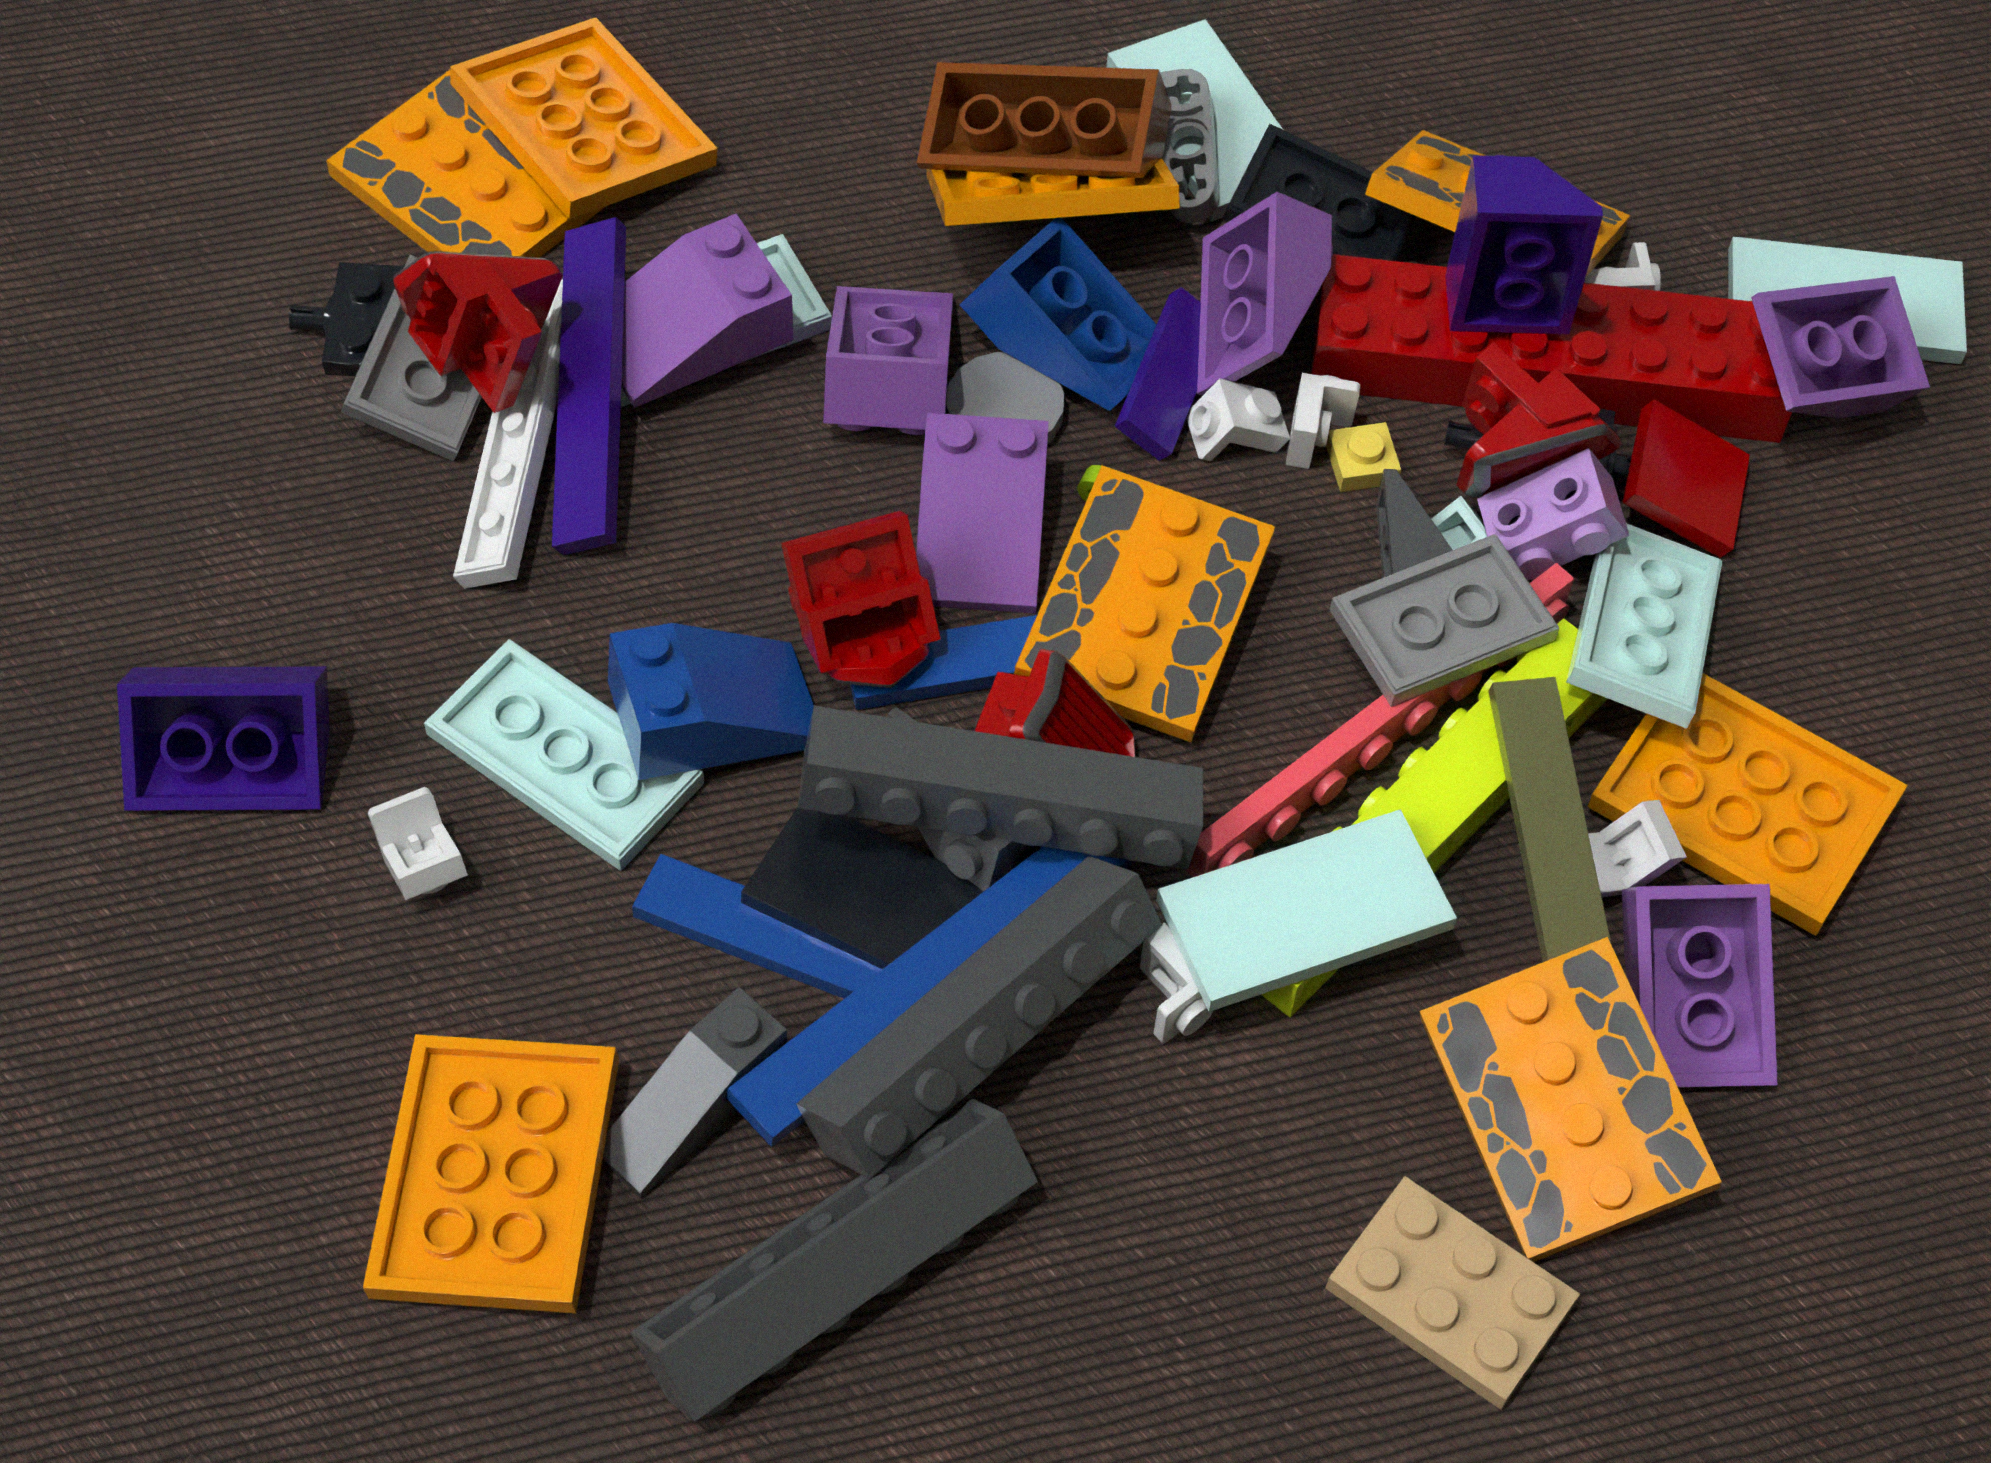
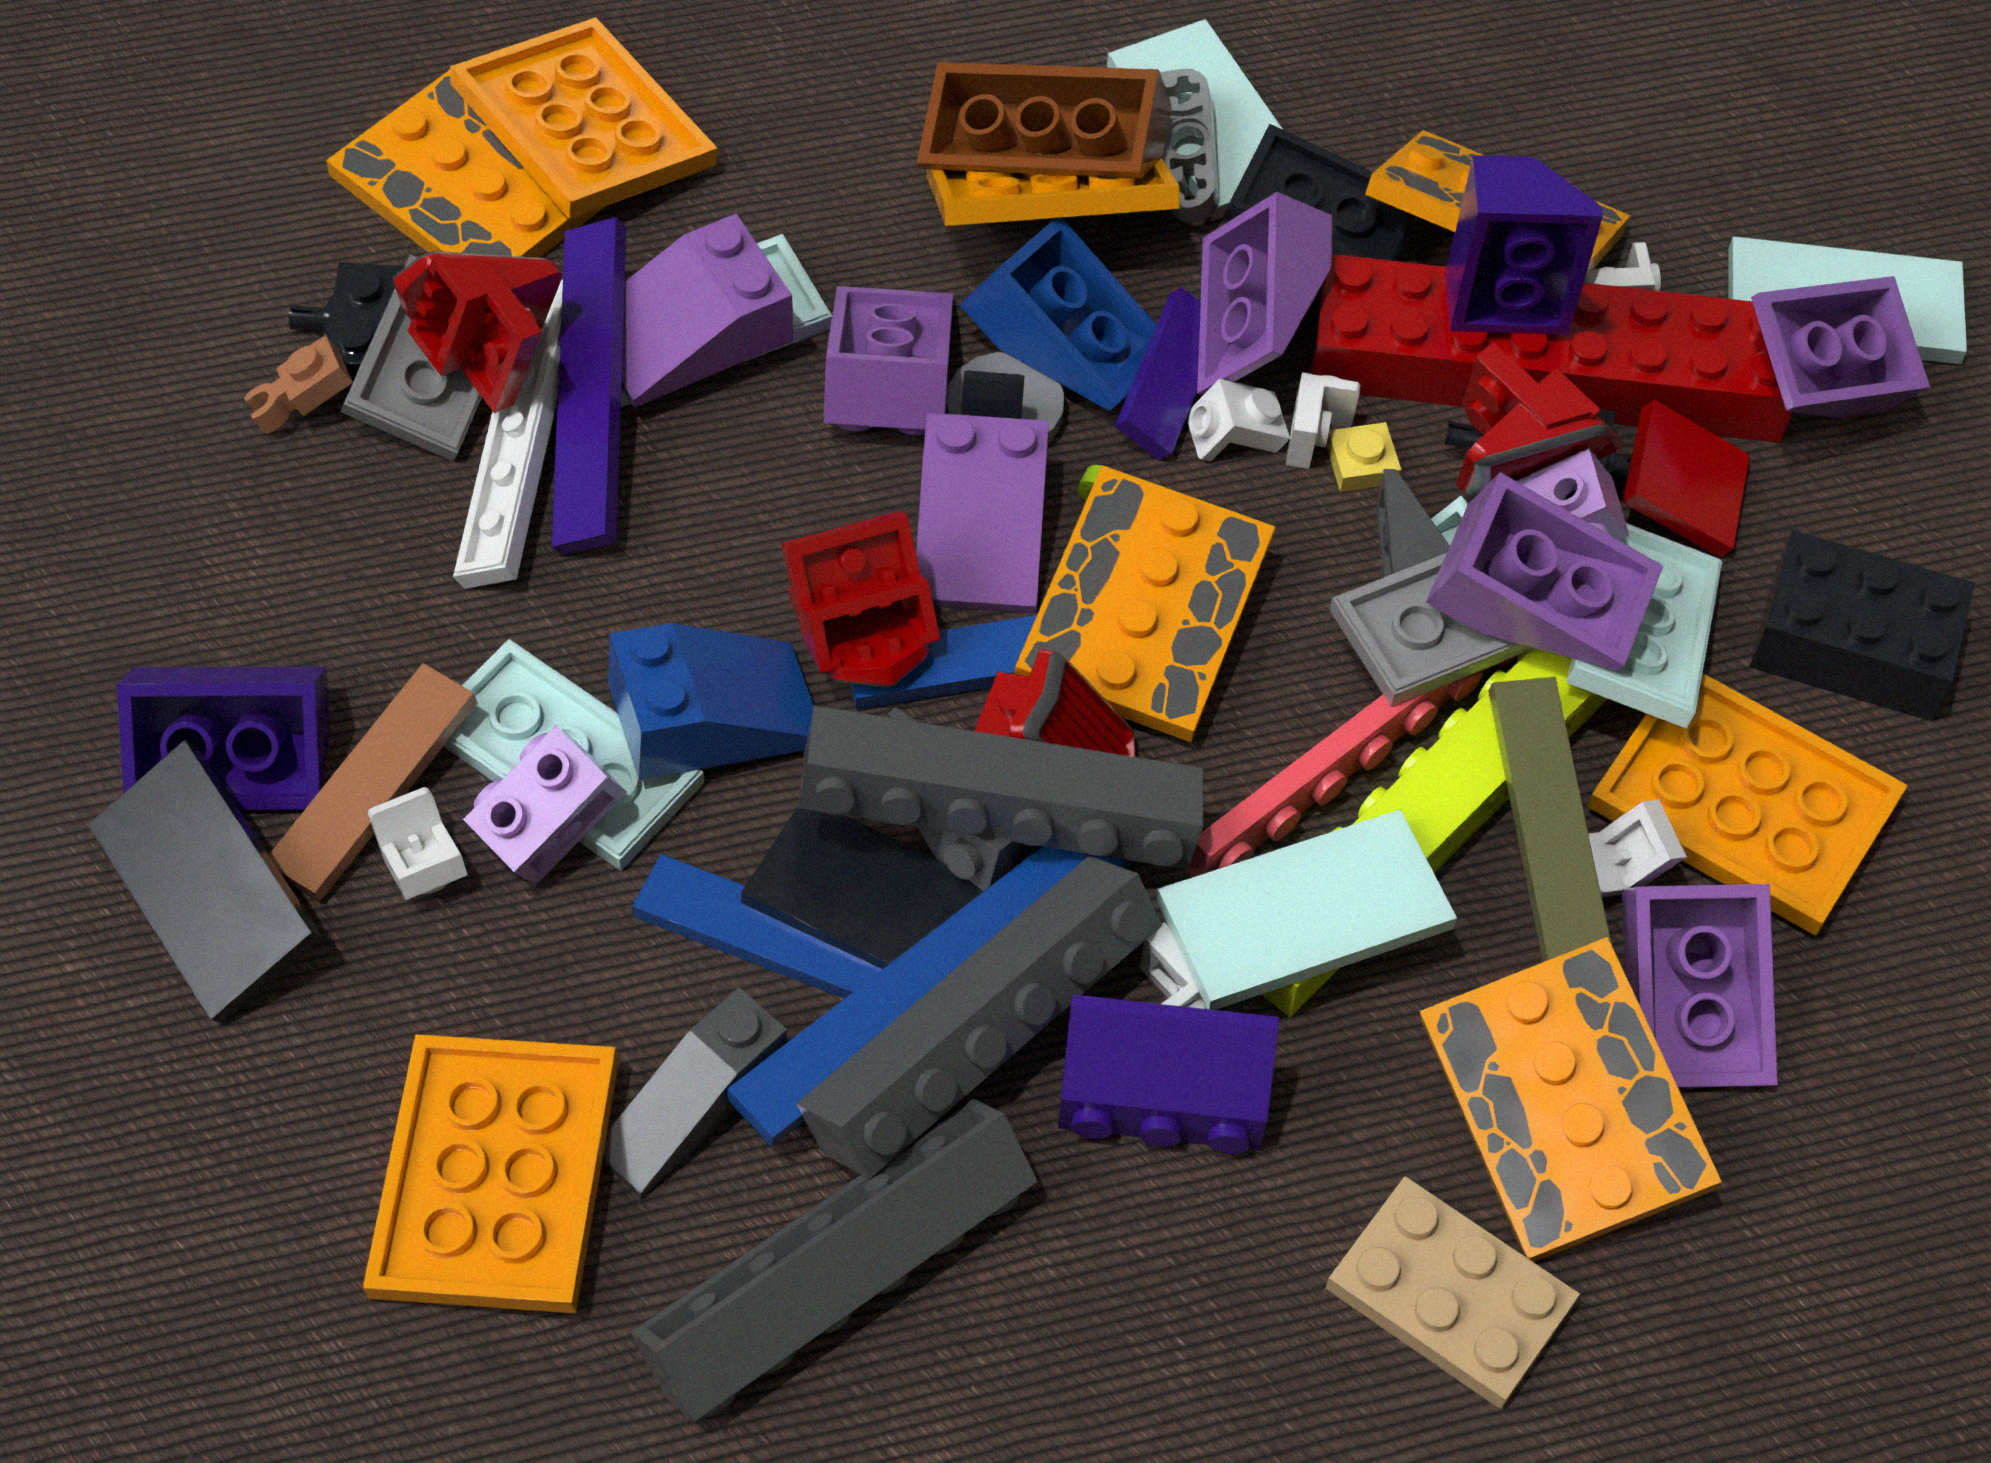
none -> tile [88,740,323,1024]
none -> nougat plate [244,335,353,434]
none -> nougat tile [269,663,478,902]
none -> lavender brick [463,725,627,885]
none -> black slope [961,370,1025,419]
none -> dark purple slope [1058,994,1279,1154]
none -> medium lavender slope [1426,472,1663,671]
none -> black brick [1749,530,1975,722]

